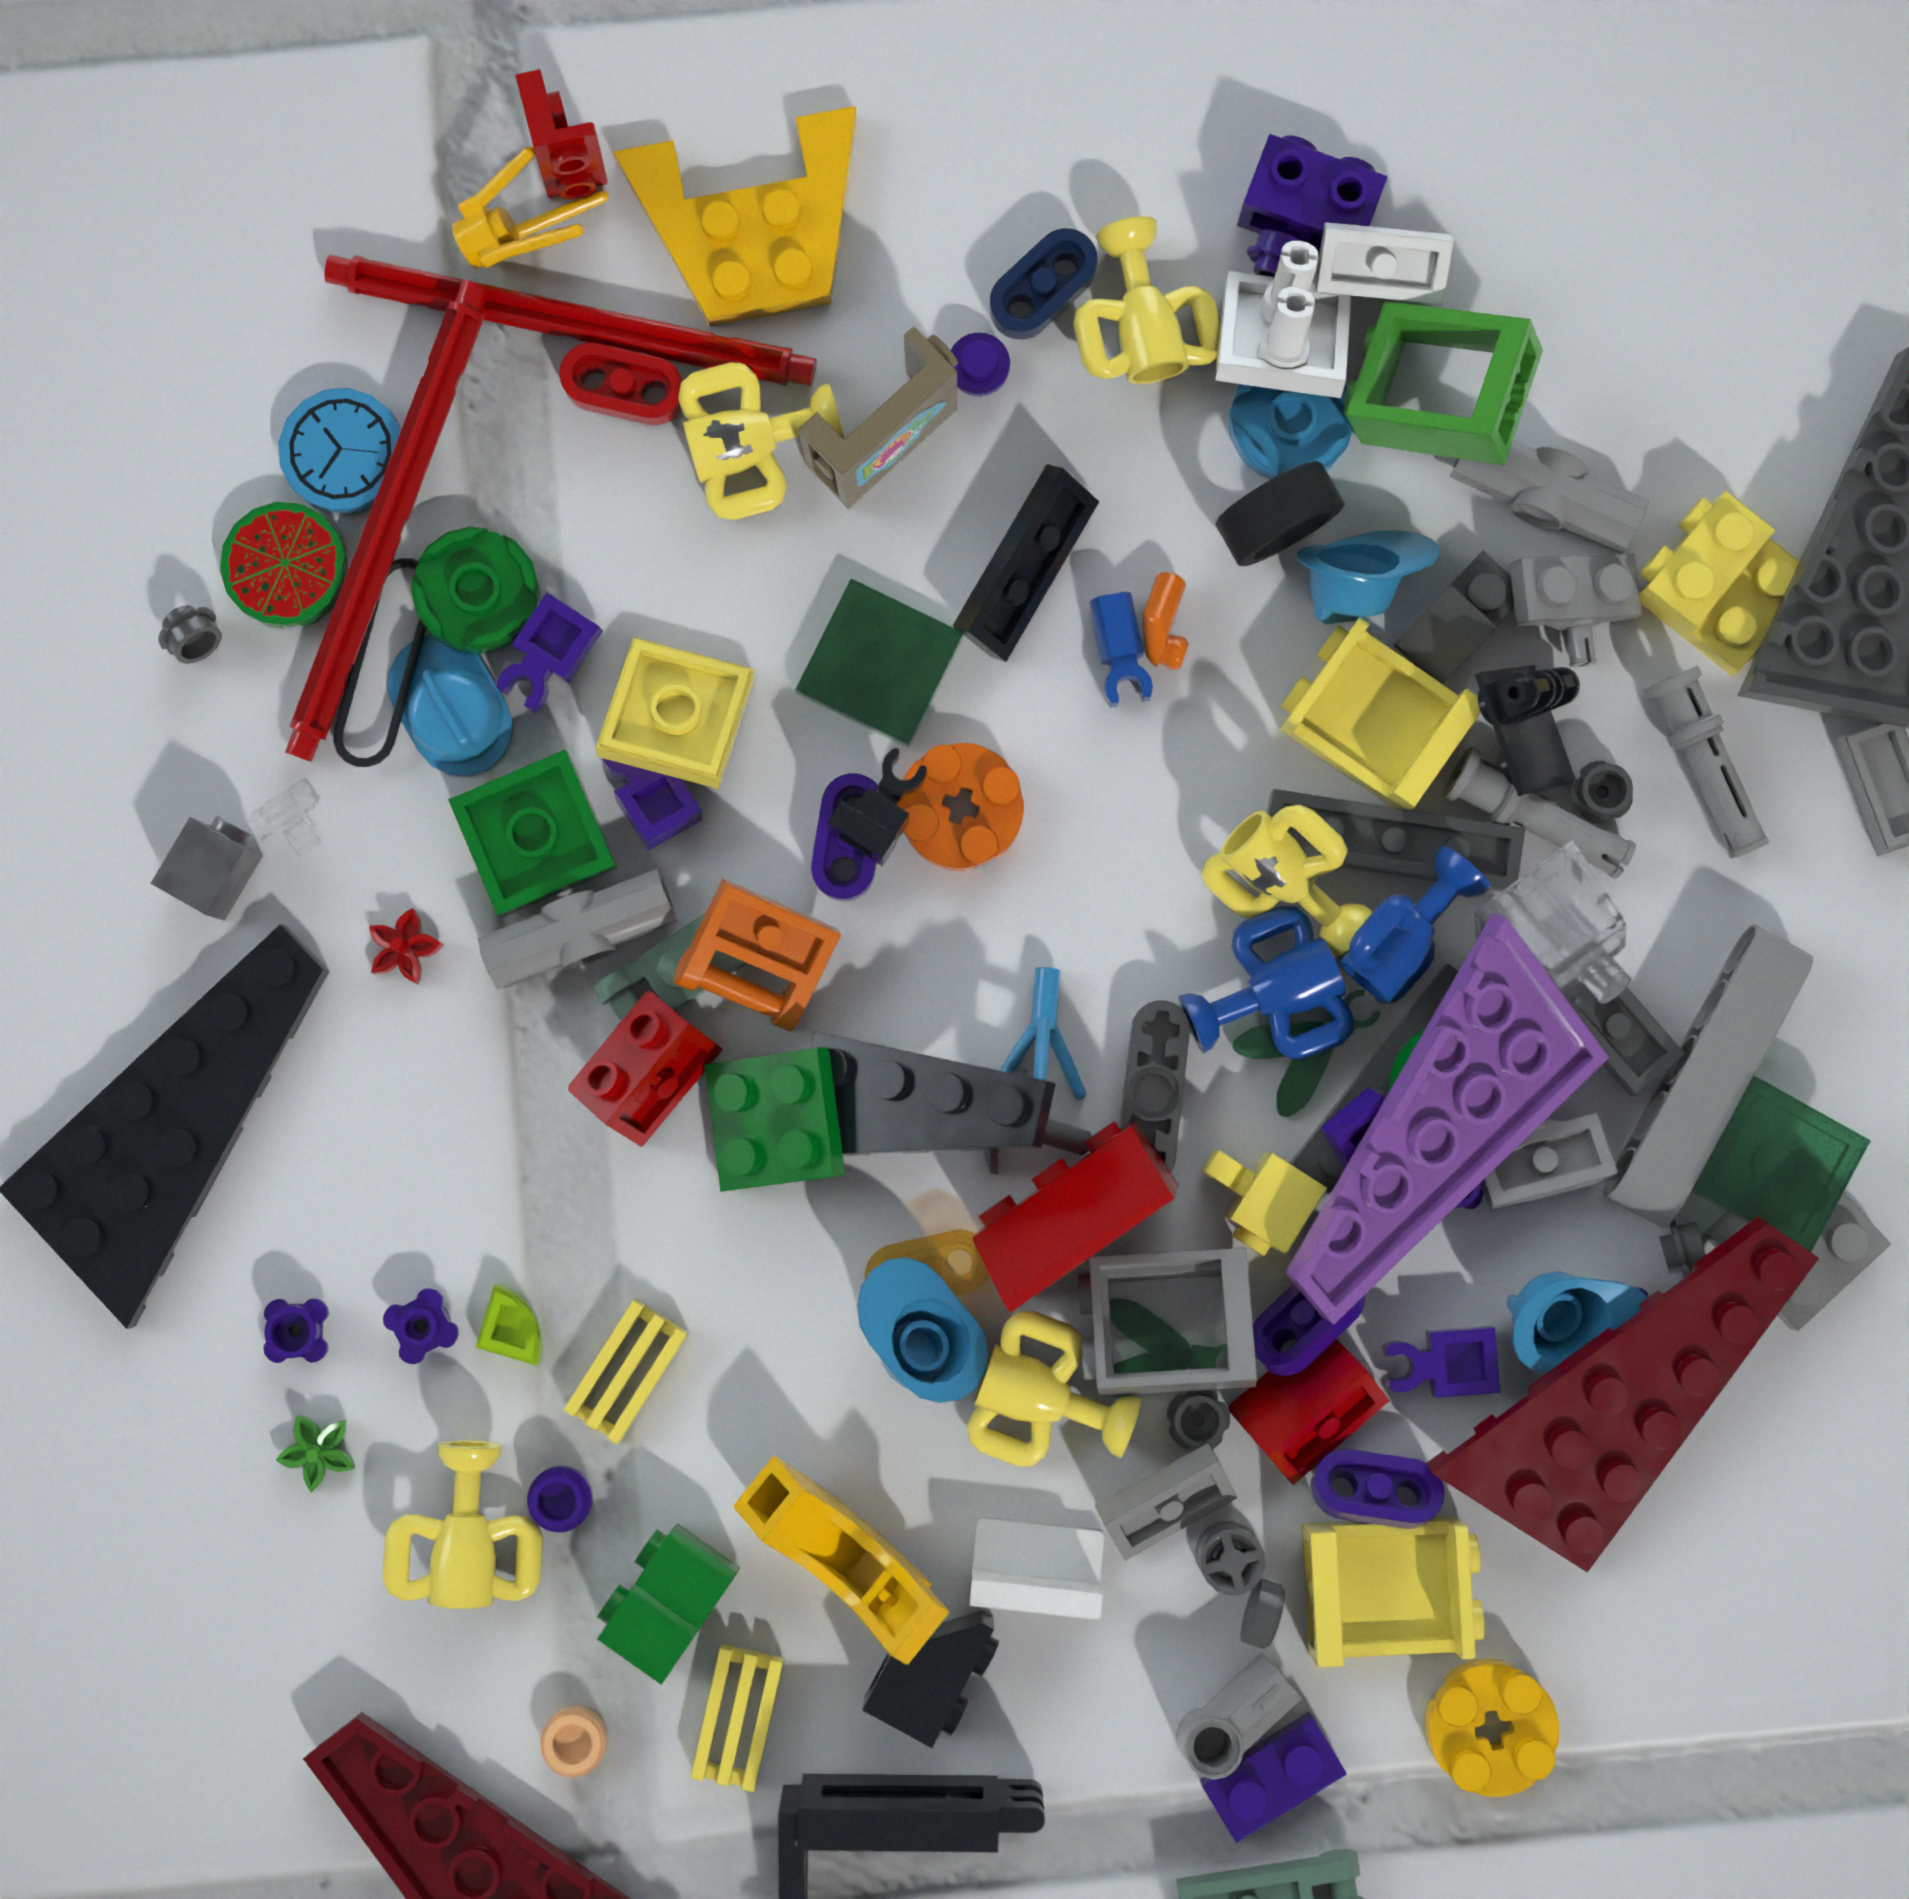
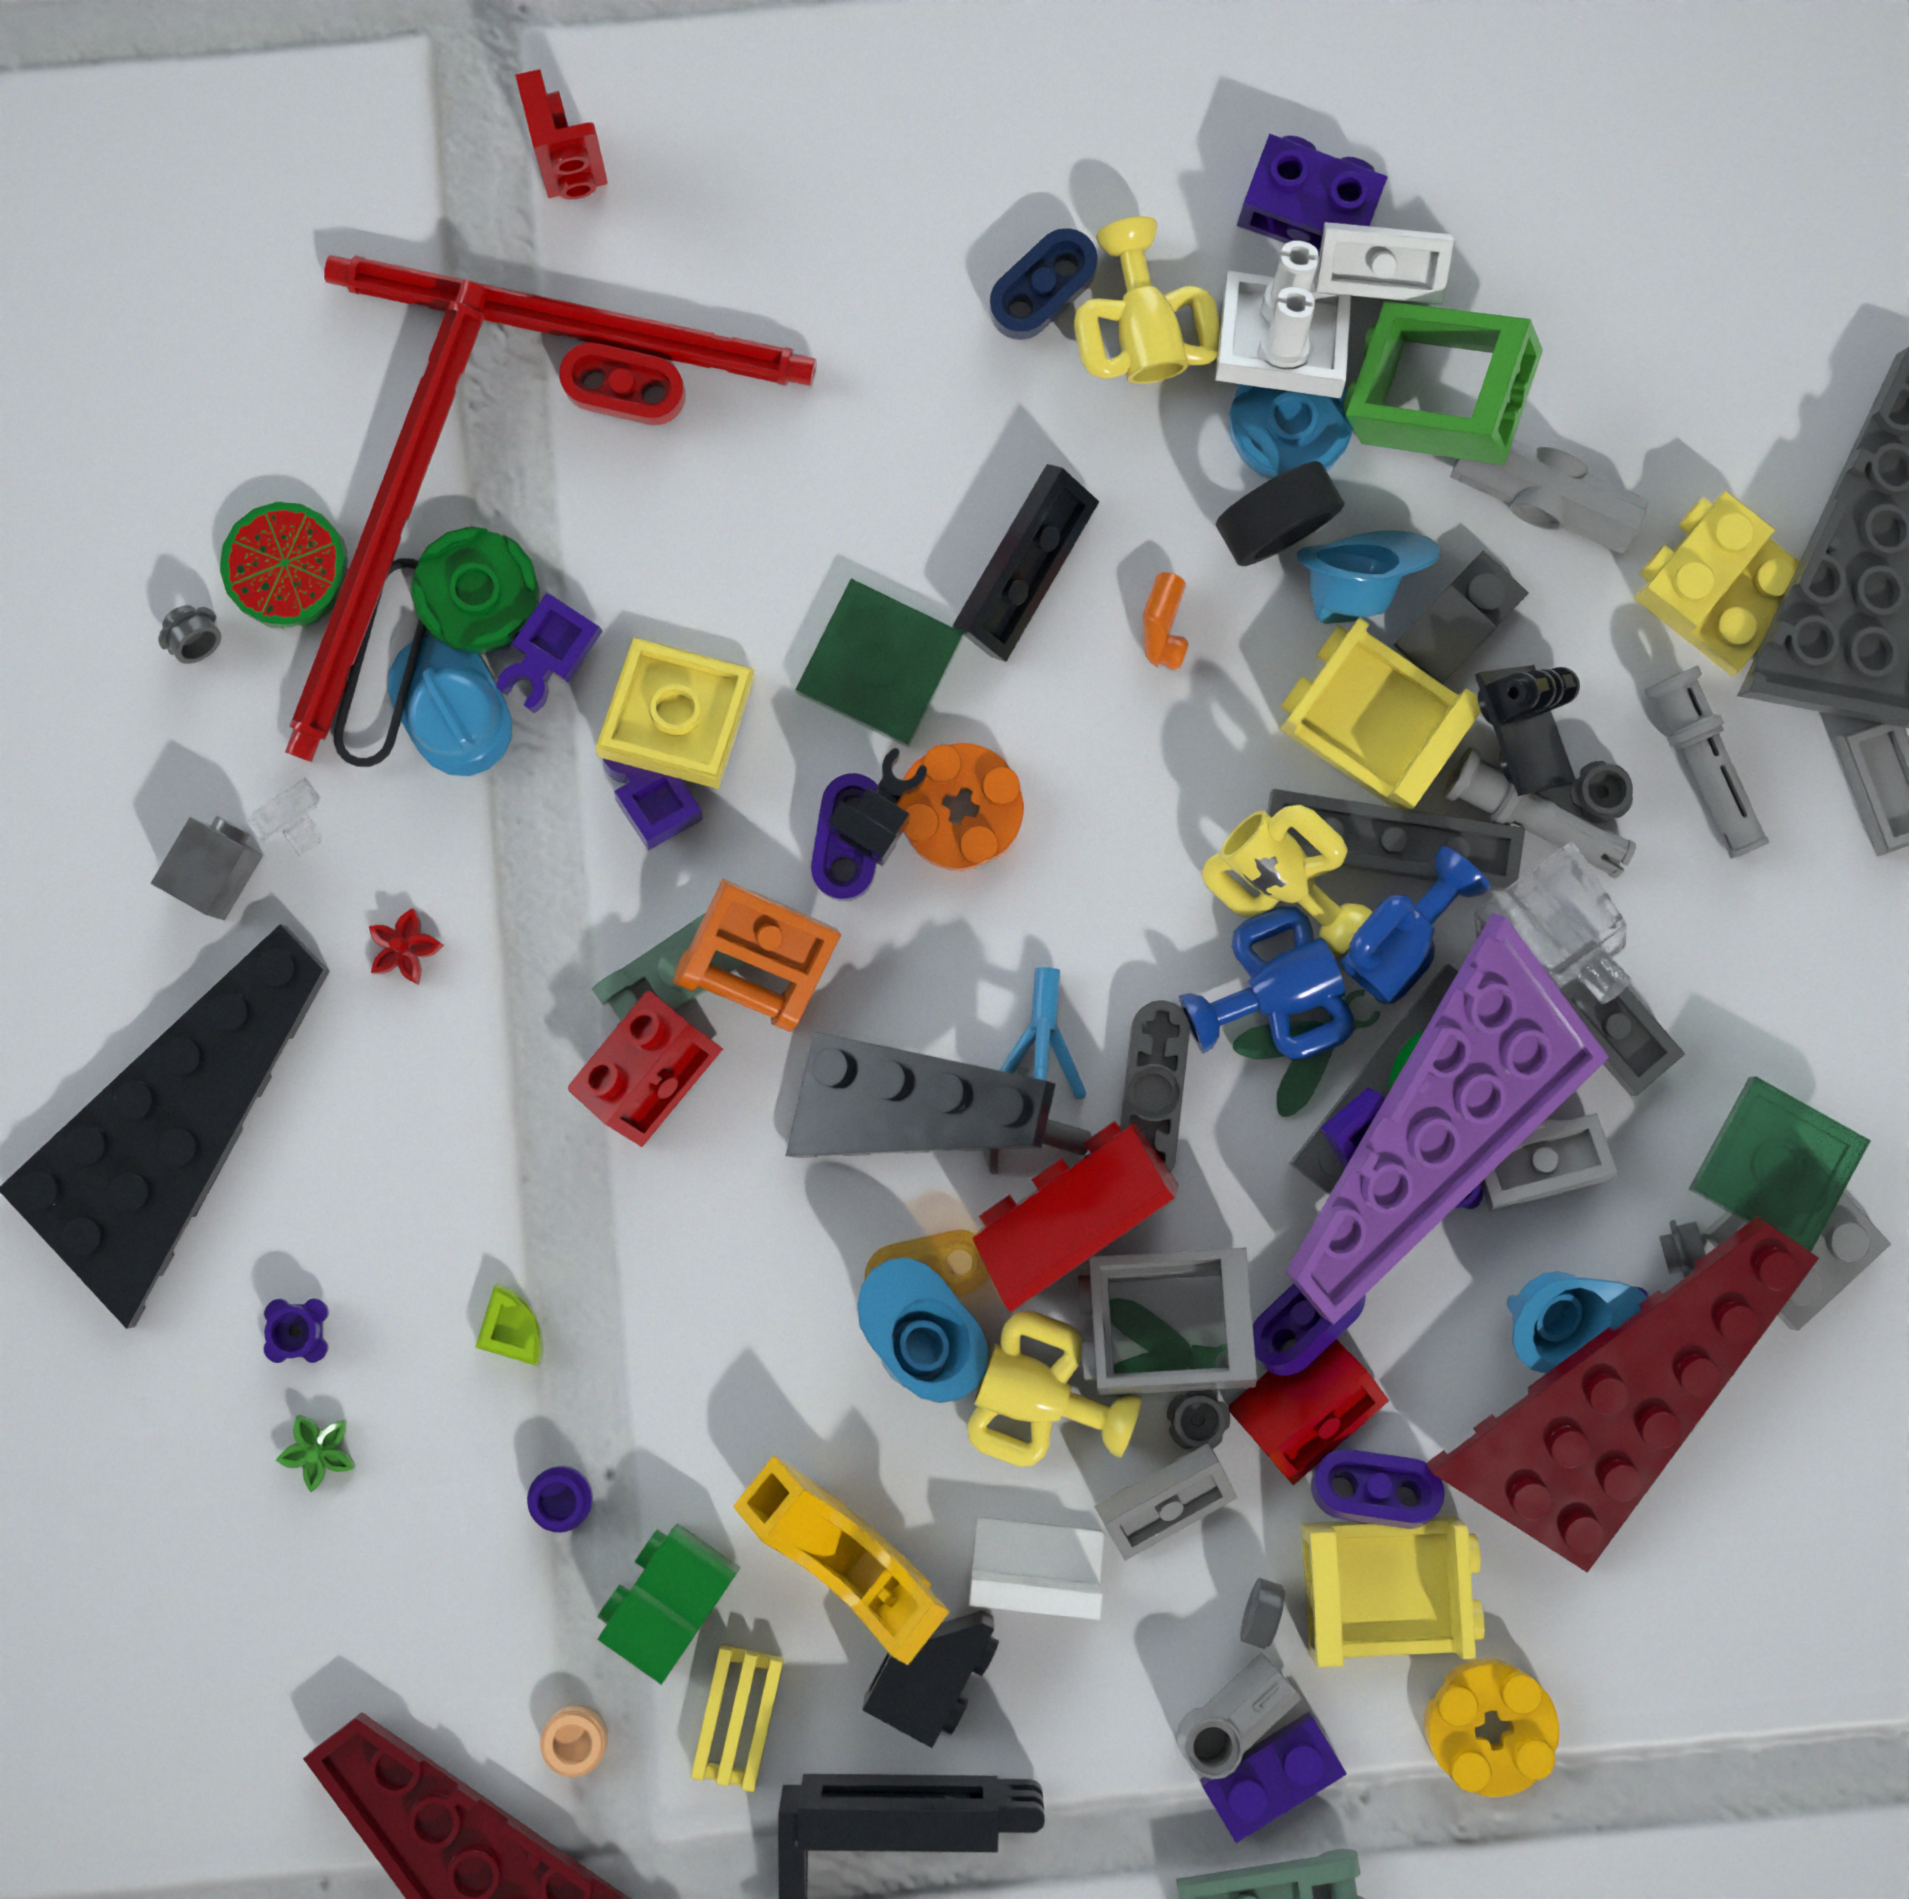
dark azure tile [278,388,401,515] -> none
light yellow piece [382,1440,543,1609] -> none
dark purple plate [383,1288,459,1364] -> none
green plate [448,749,618,918] -> none
yellow plant [452,146,609,269] -> none
light grey piece [477,869,678,990] -> none
light yellow tile [563,1299,689,1445] -> none
yellow wing [613,106,857,327] -> none
light yellow piece [678,362,844,520] -> none
green plate [704,1047,845,1192] -> none
dark tan panel [798,326,958,509] -> none
dark purple plate [951,332,1010,396] -> none
blue bar [1090,592,1153,708] -> none
flat silver wheel [1195,1521,1265,1595] -> none
light yellow brick [1201,1150,1327,1256] -> none
dark purple plate [1247,230,1301,277] -> none
dark purple plate [1382,1326,1501,1398] -> none
light grey plate [1509,553,1642,668] -> none
light grey beam [1604,924,1813,1228] -> none

